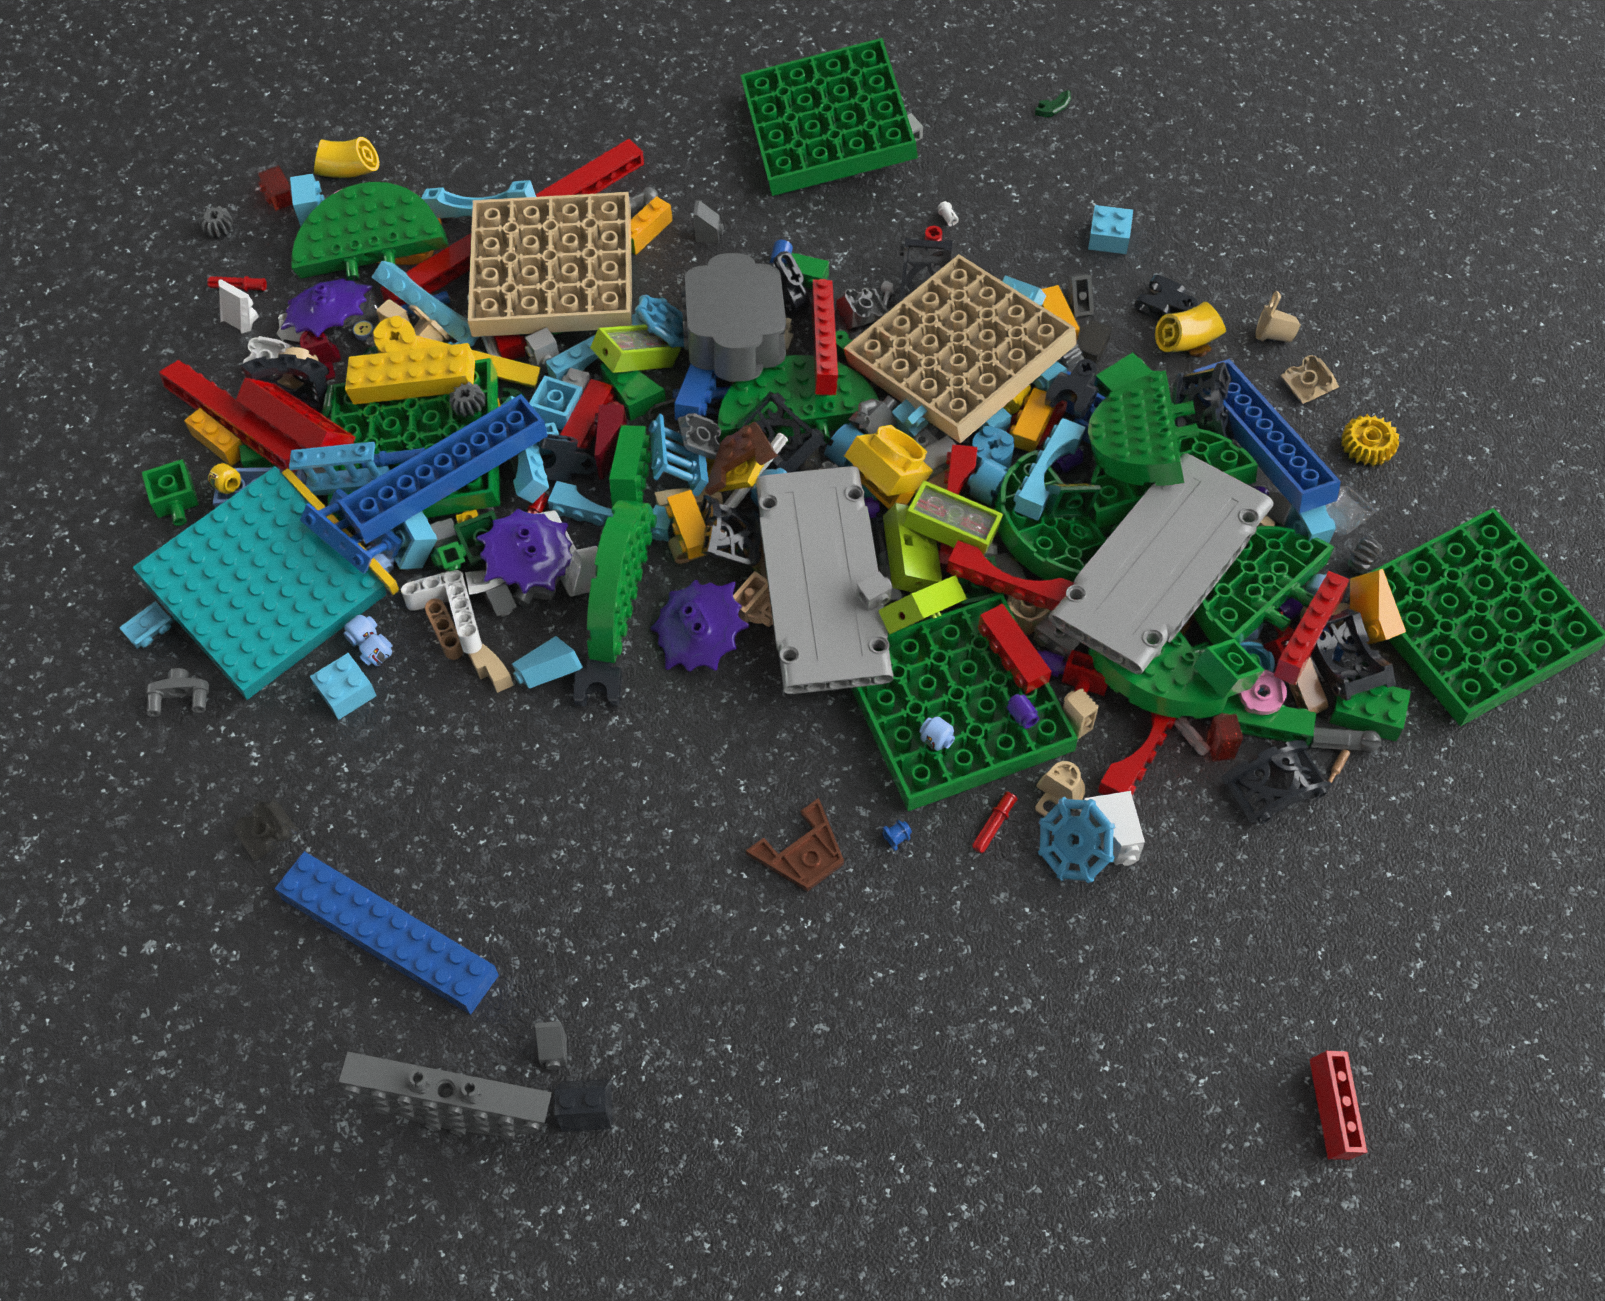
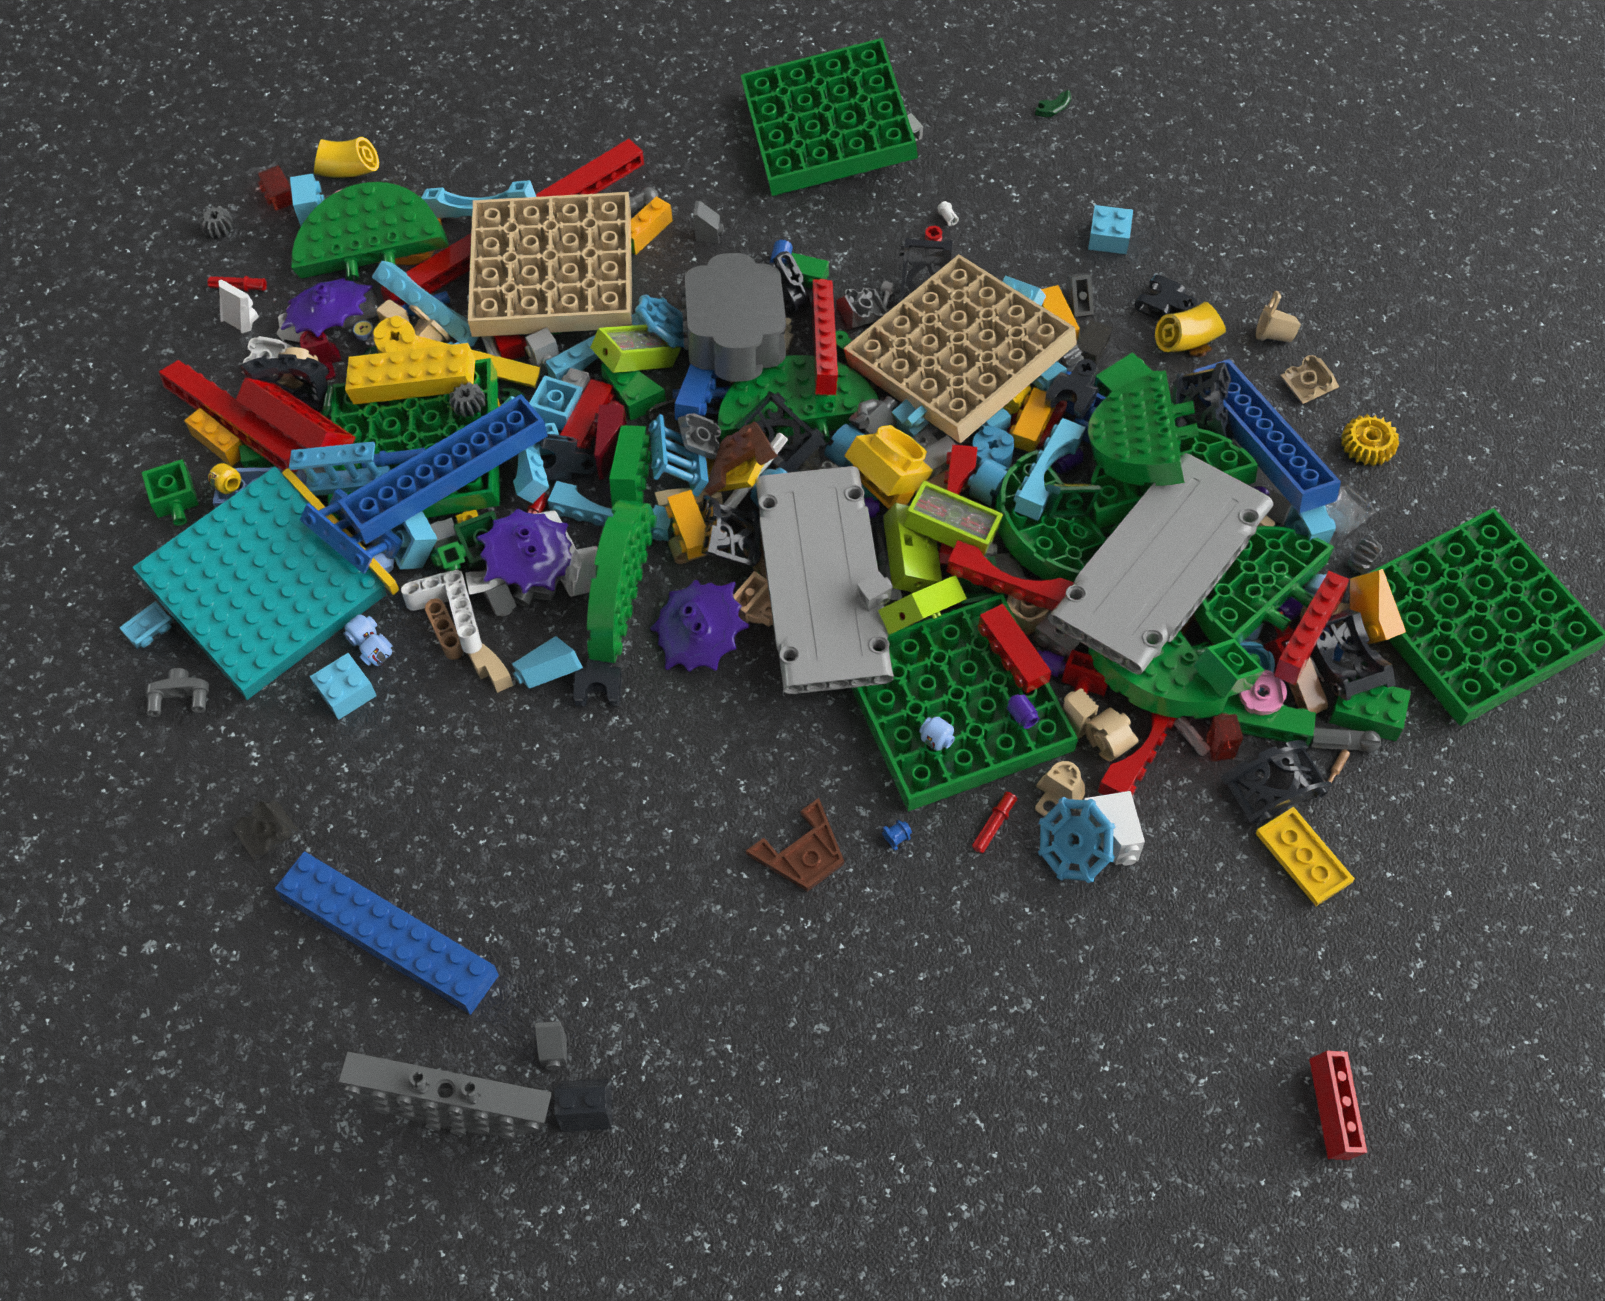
none -> tan brick [1085,707,1138,761]
none -> yellow plate [1255,807,1354,906]

